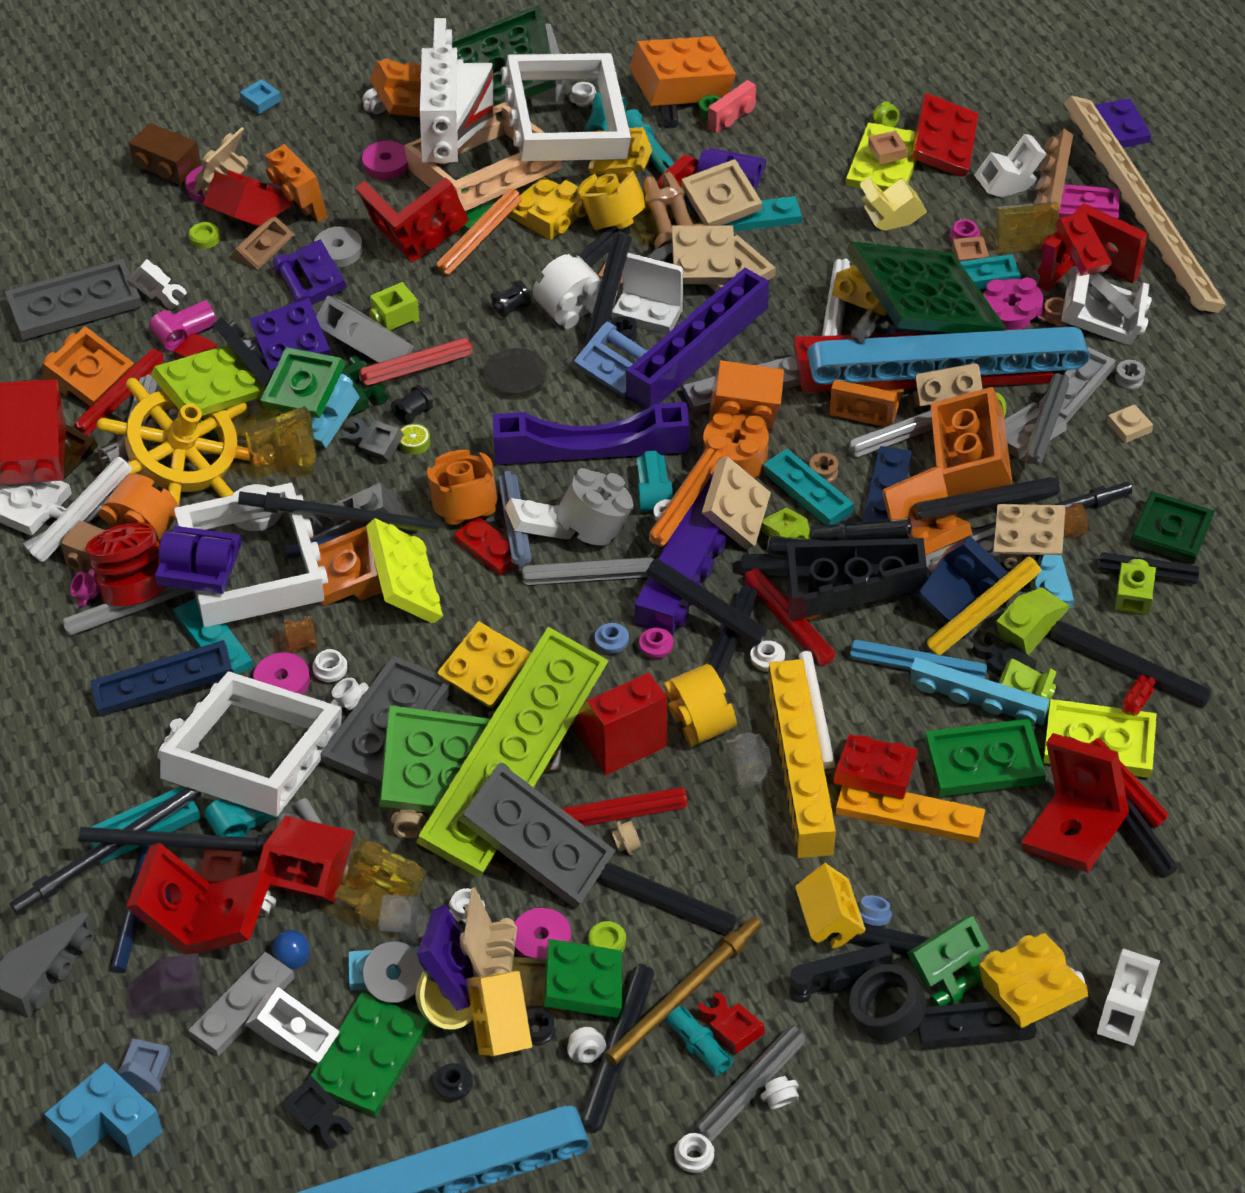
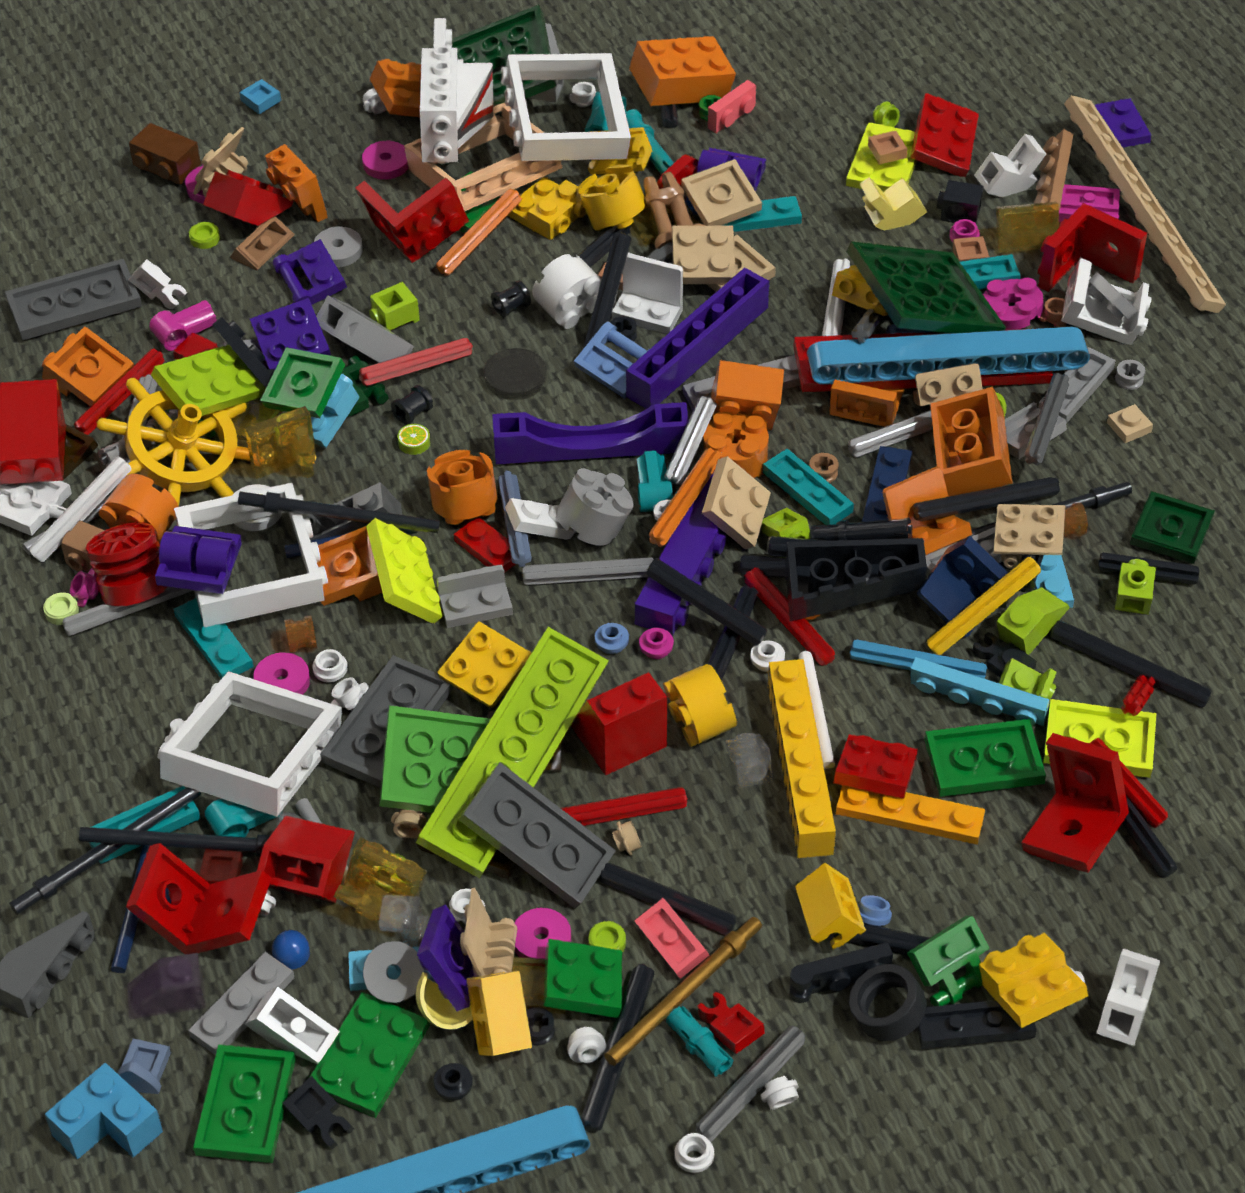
dark blue plate [90,640,234,716] -> none
dark grey plate [344,418,404,462] -> none
red plate [1055,212,1112,276] -> none
none -> yellowish green tile [43,593,79,625]
none -> green plate [193,1044,296,1163]
none -> light grey bracket [437,565,513,628]
none -> coral plate [635,898,710,979]
none -> light grey axle [664,396,716,485]
none -> black brick [937,180,984,224]

